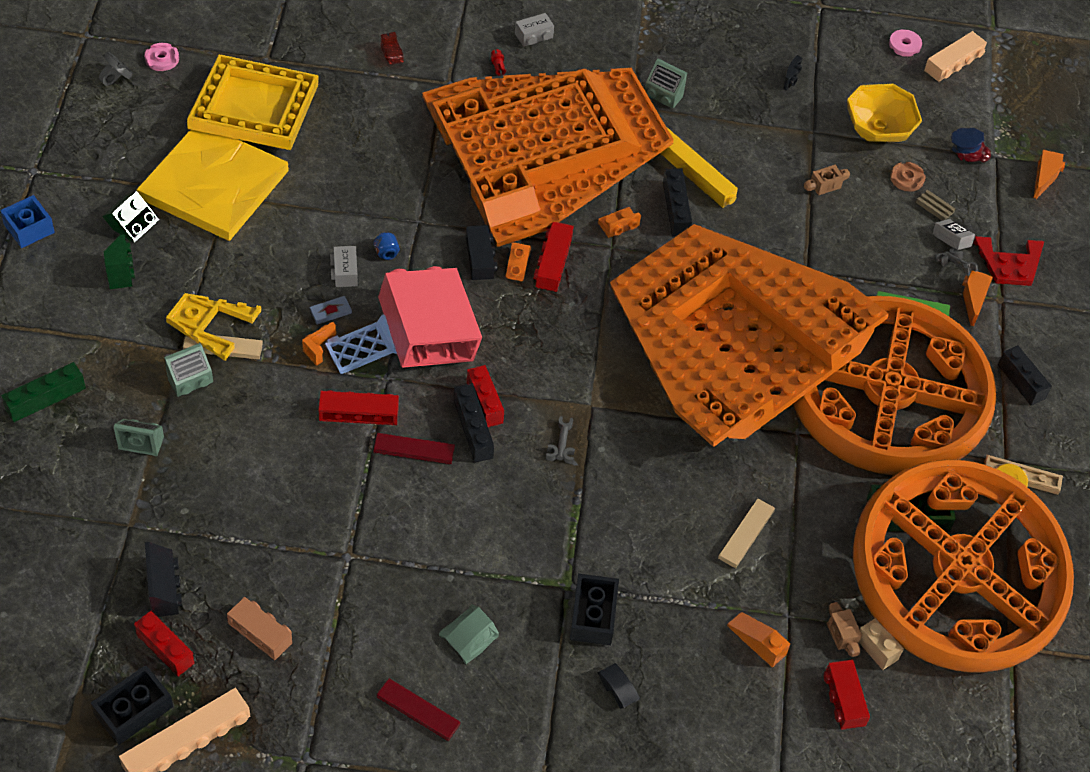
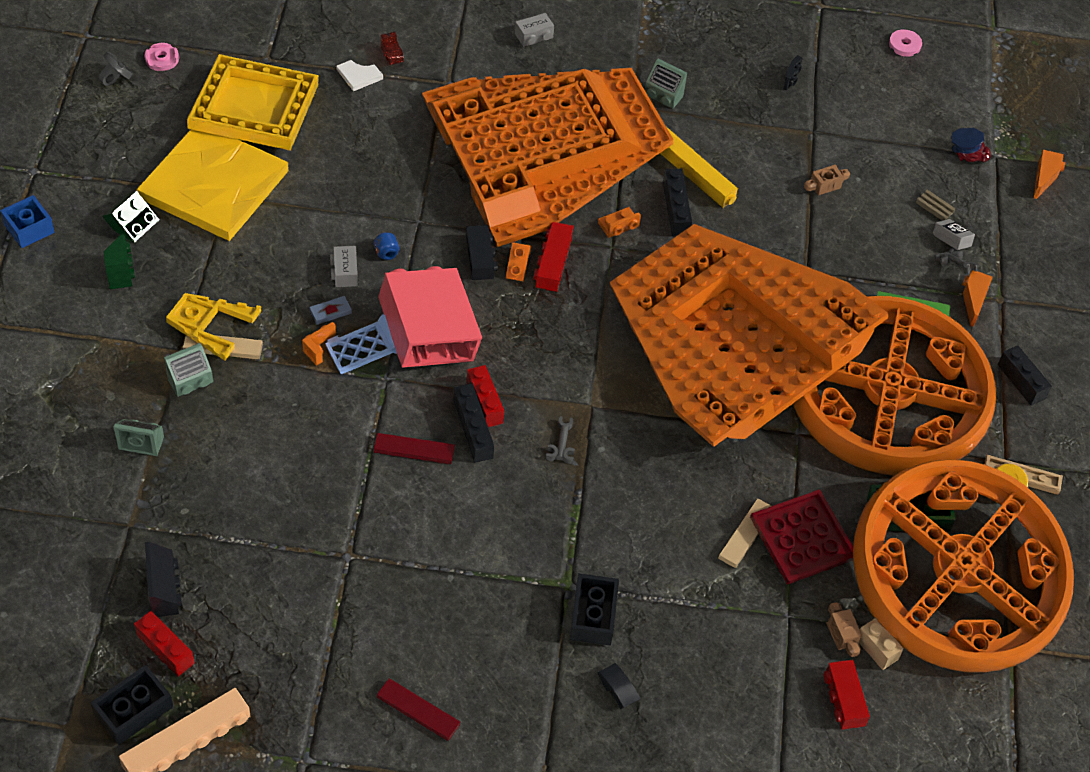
dark green brick [1,362,86,422] -> none
nougat brick [227,597,292,660] -> none
red brick [319,390,399,425] -> none
sand green slope [439,604,499,664] -> none
red pin [491,49,506,76] -> none
orange slope [727,612,790,668] -> none
yellow rock [847,84,922,142] -> none
nougat tile [890,162,926,192] -> none
light nougat brick [924,31,987,82] -> none
red wing [974,236,1044,286] -> none
none -> white tile [336,60,383,91]
none -> dark red plate [750,489,853,585]

